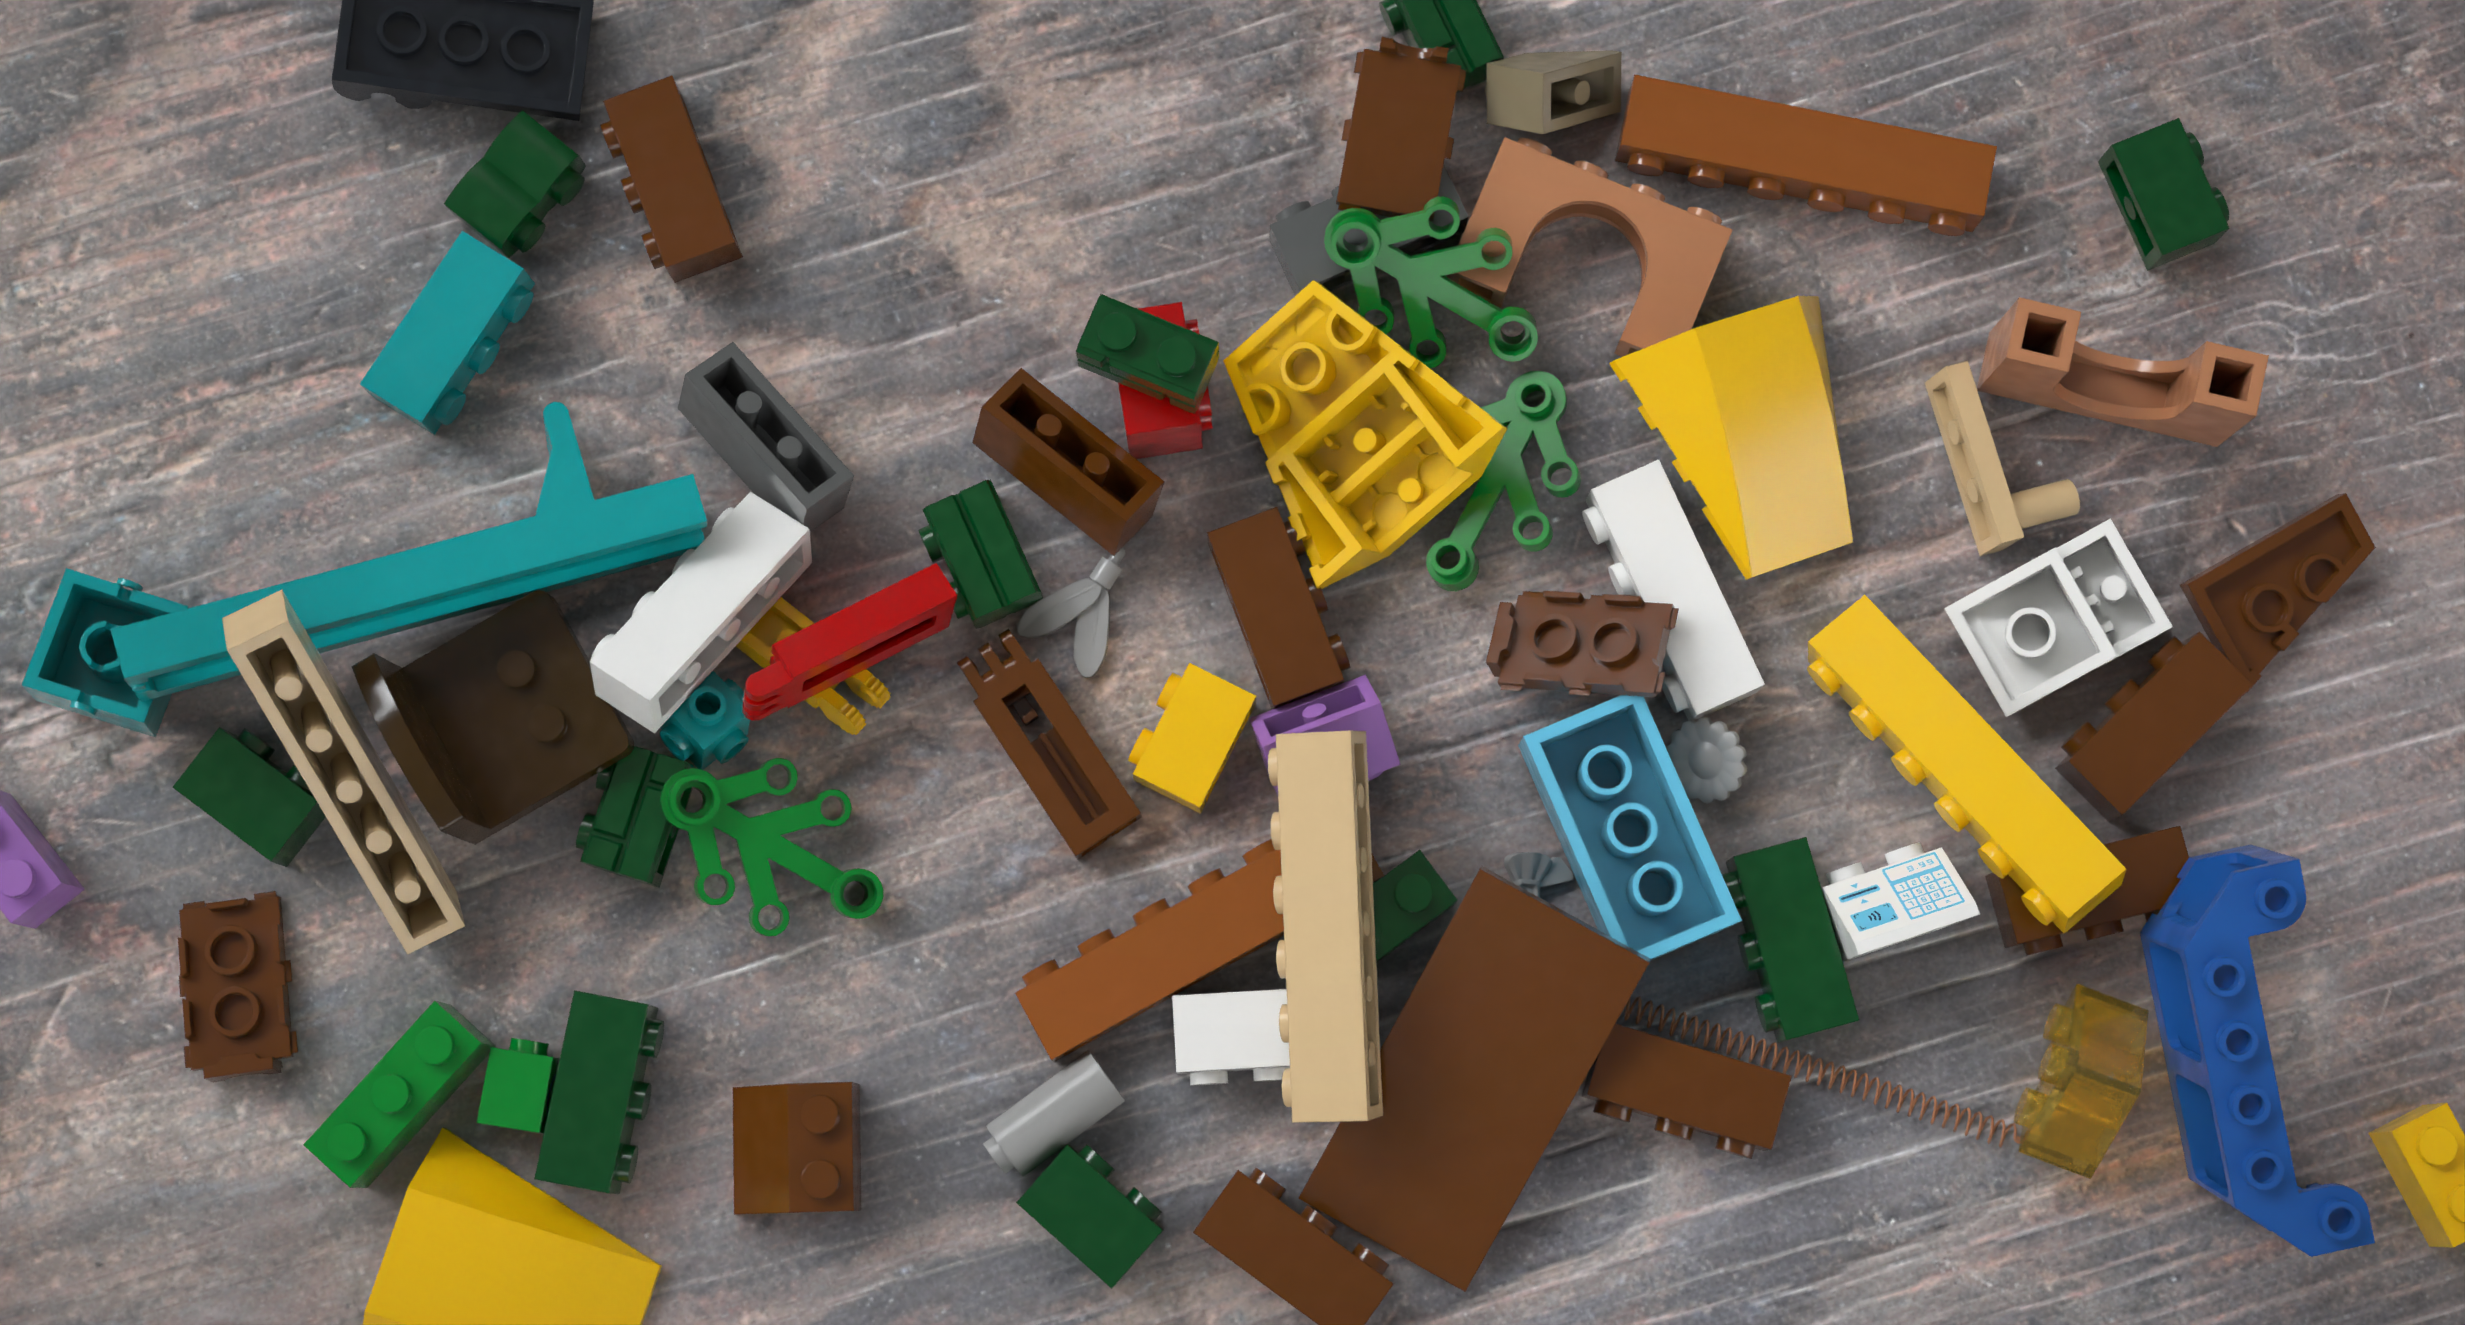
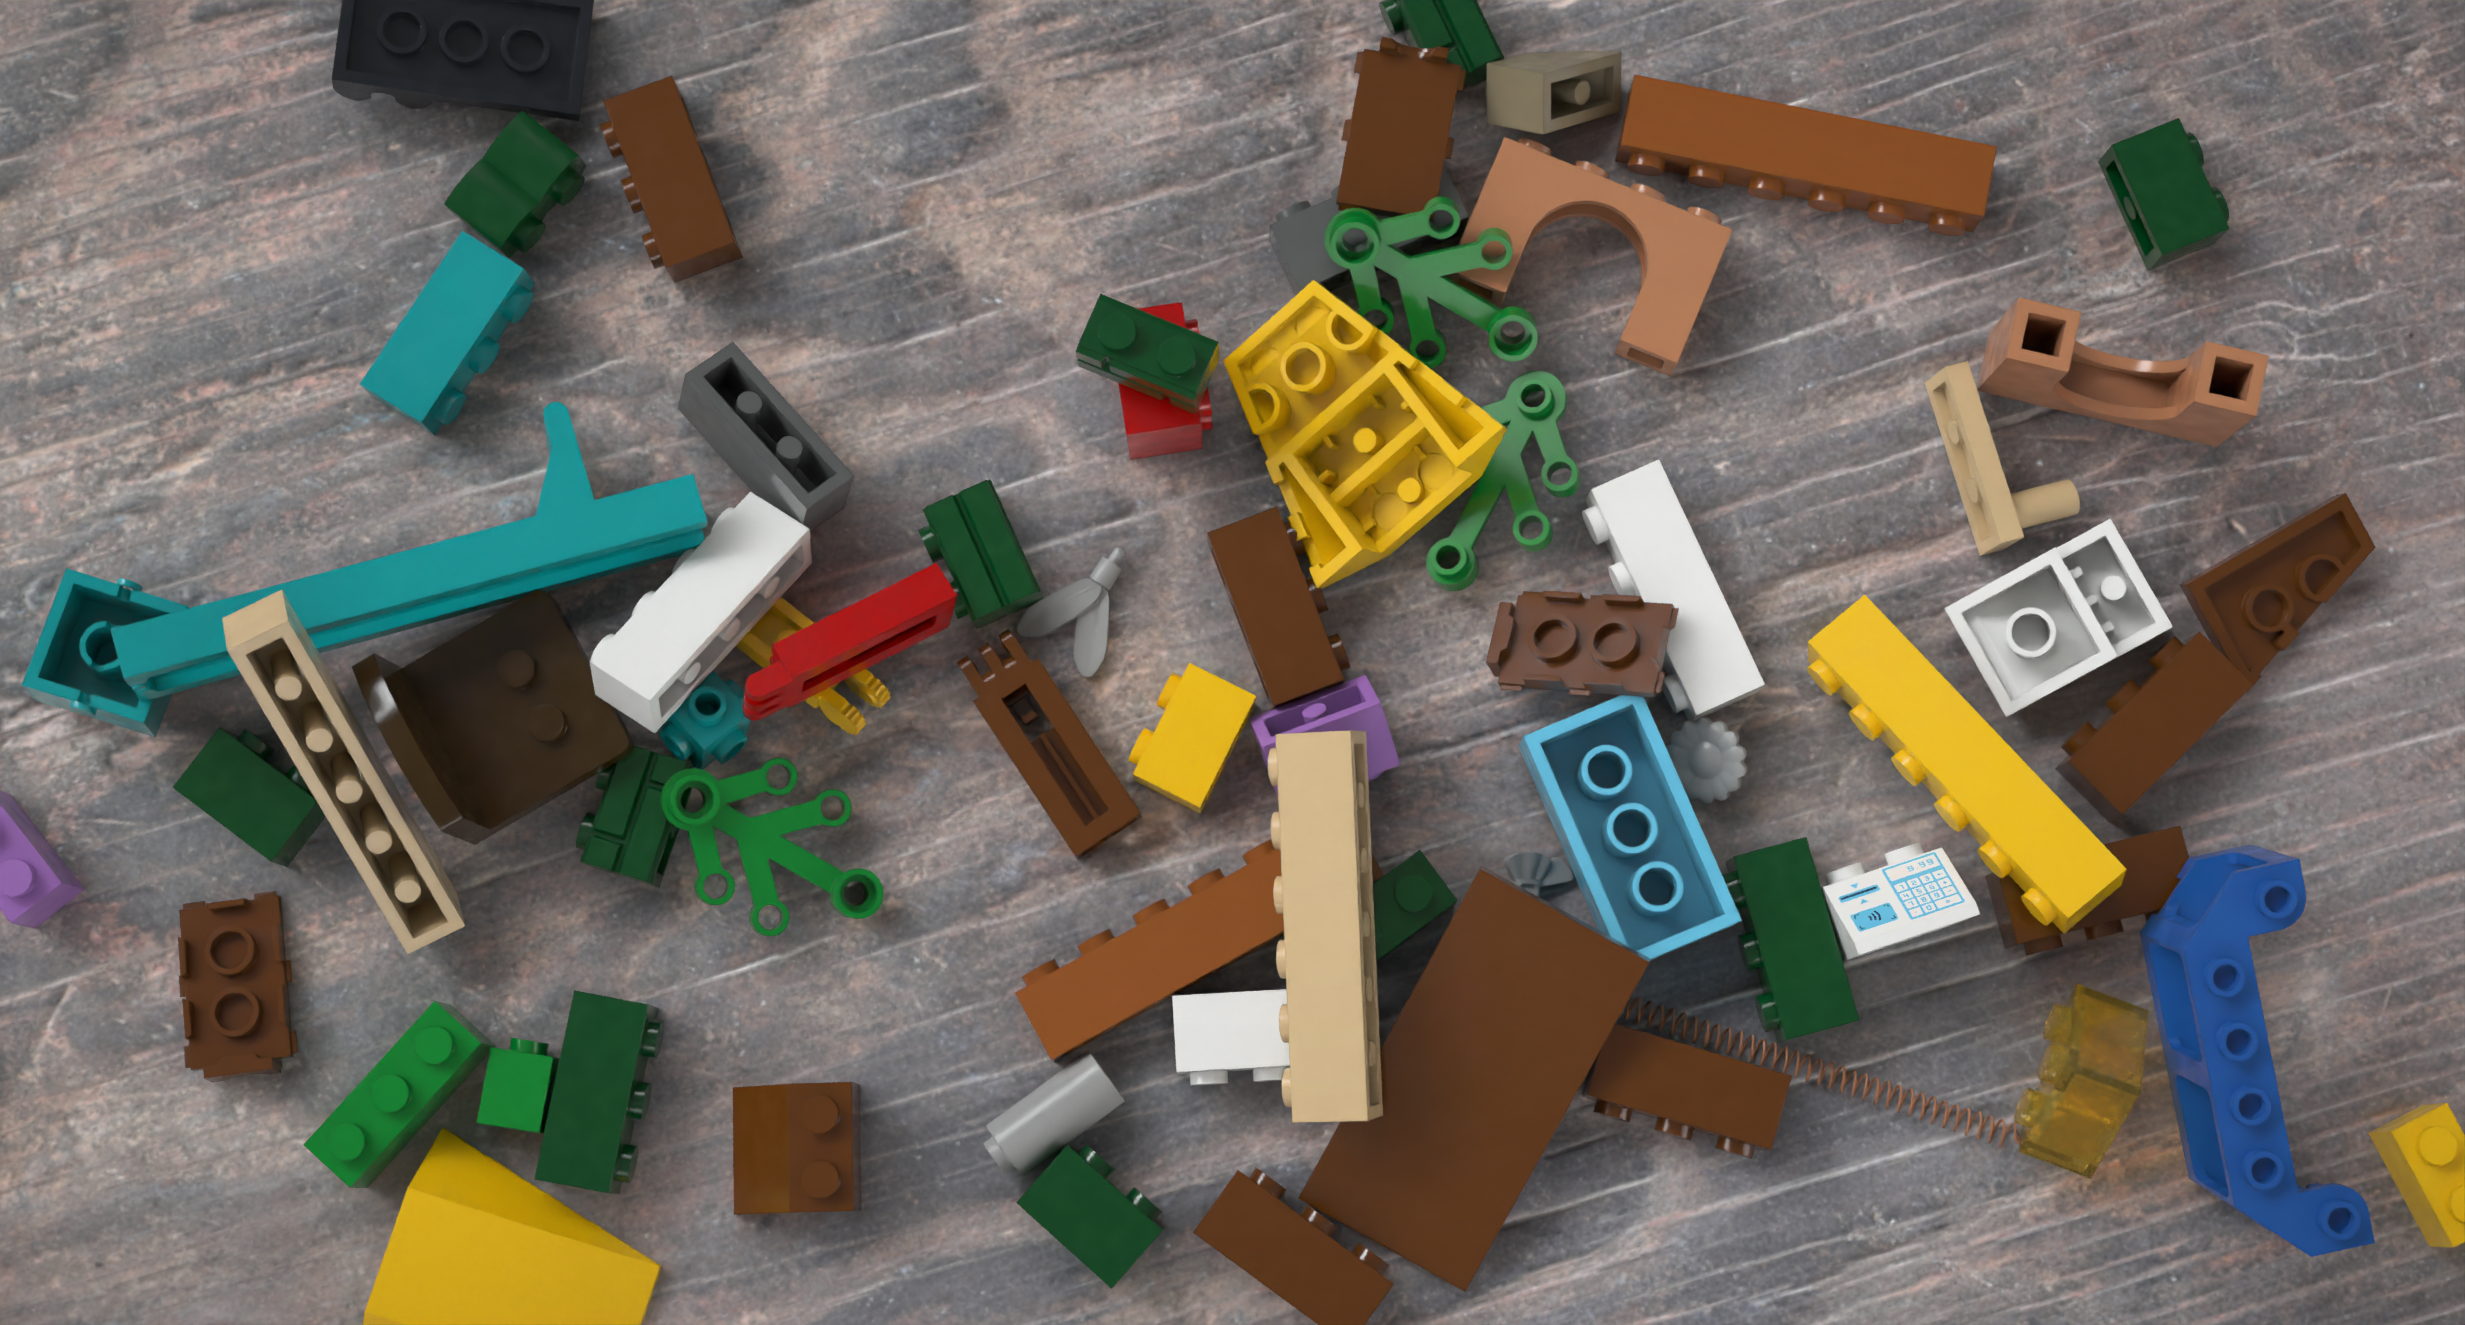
reddish brown brick [972,368,1165,556] -> none
yellow wedge [1609,296,1853,580] -> none

